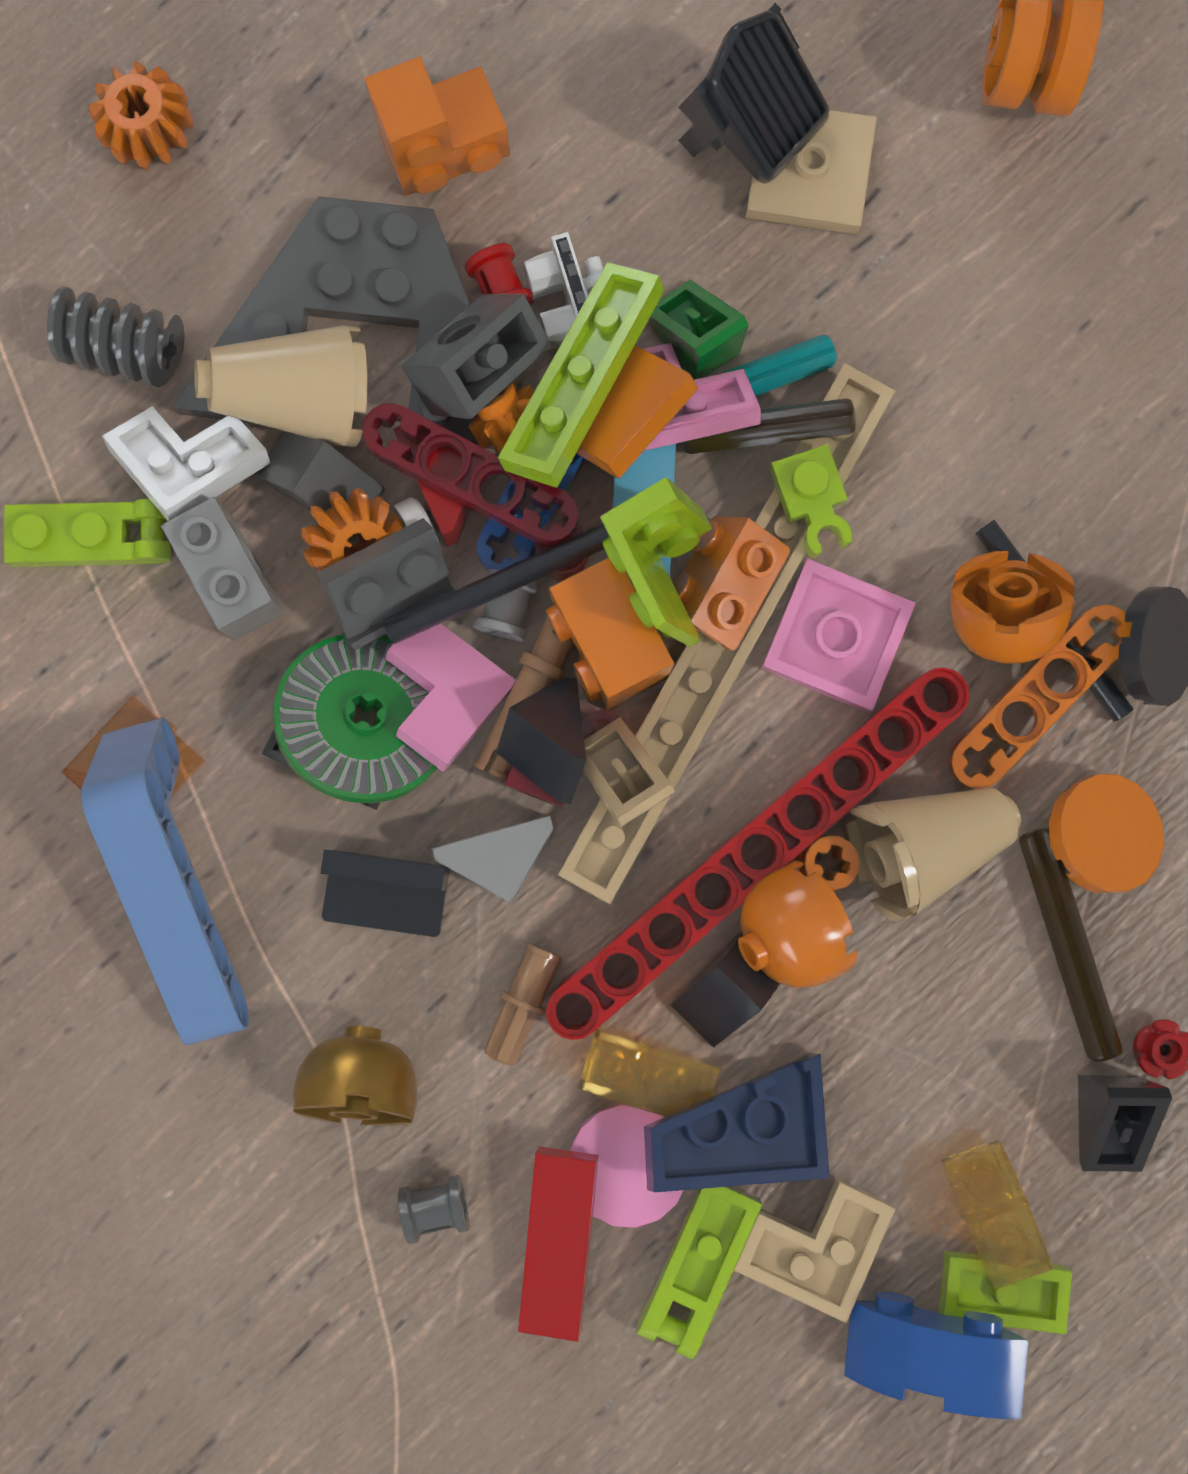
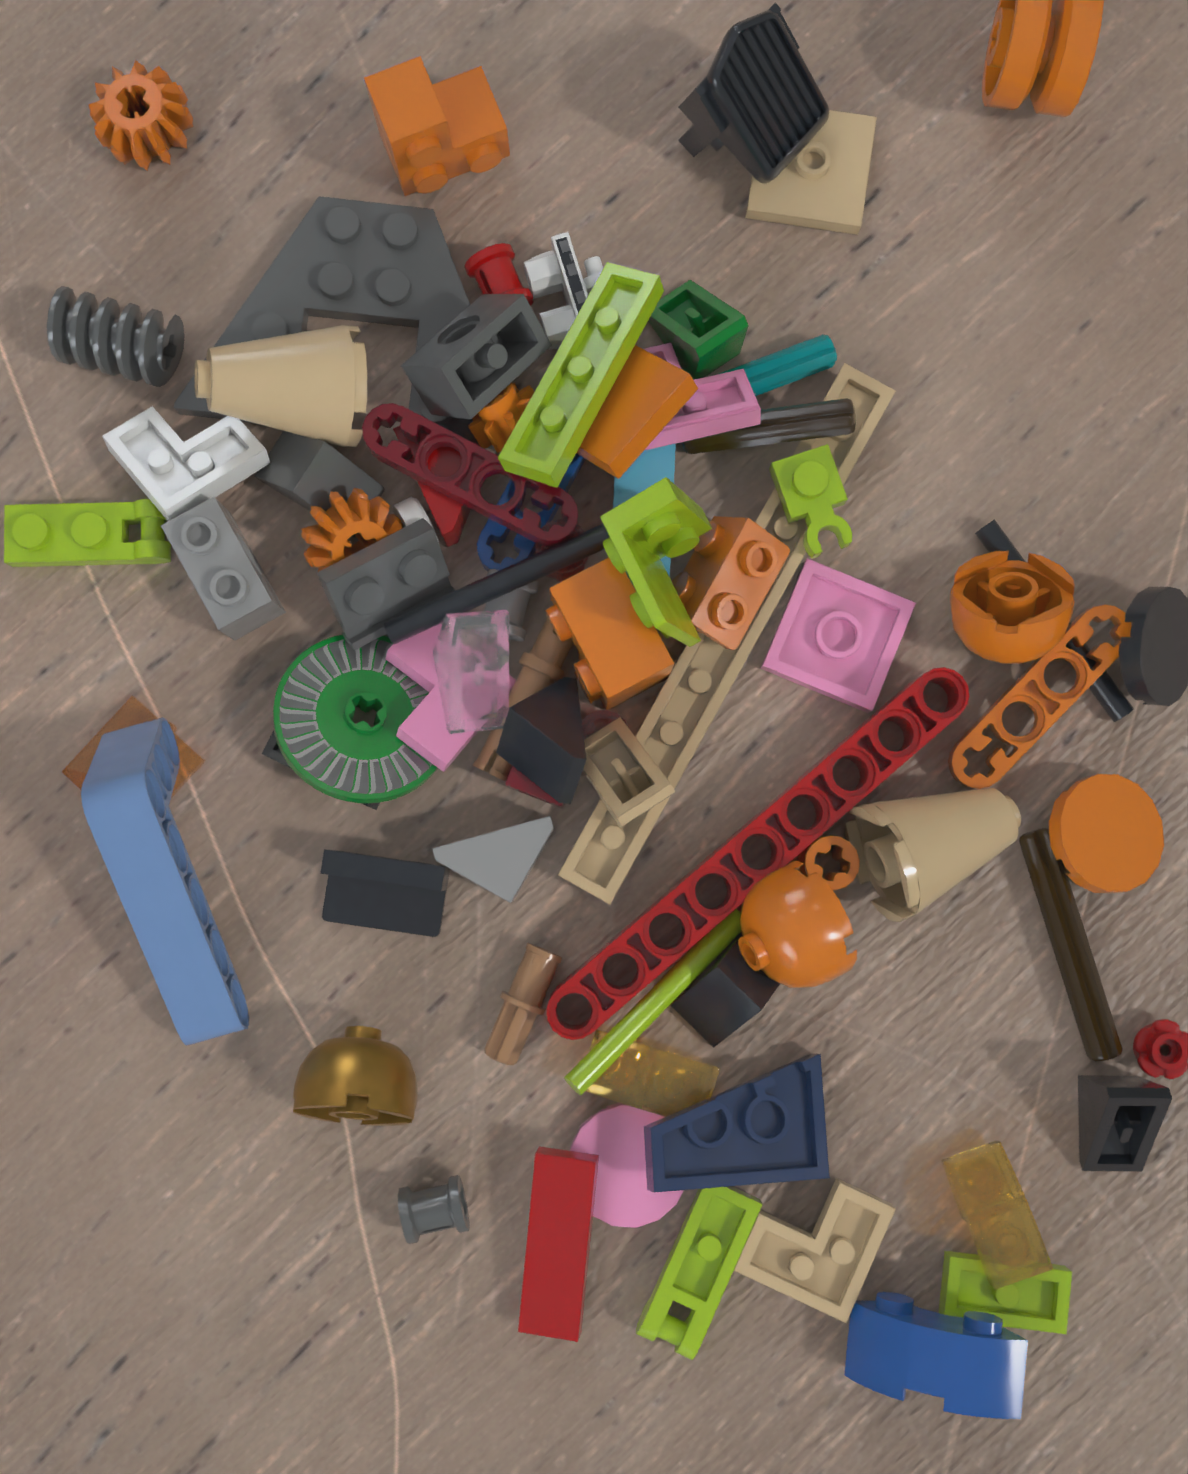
none -> clear slope [433,610,509,734]
none -> lime bar [564,909,741,1095]

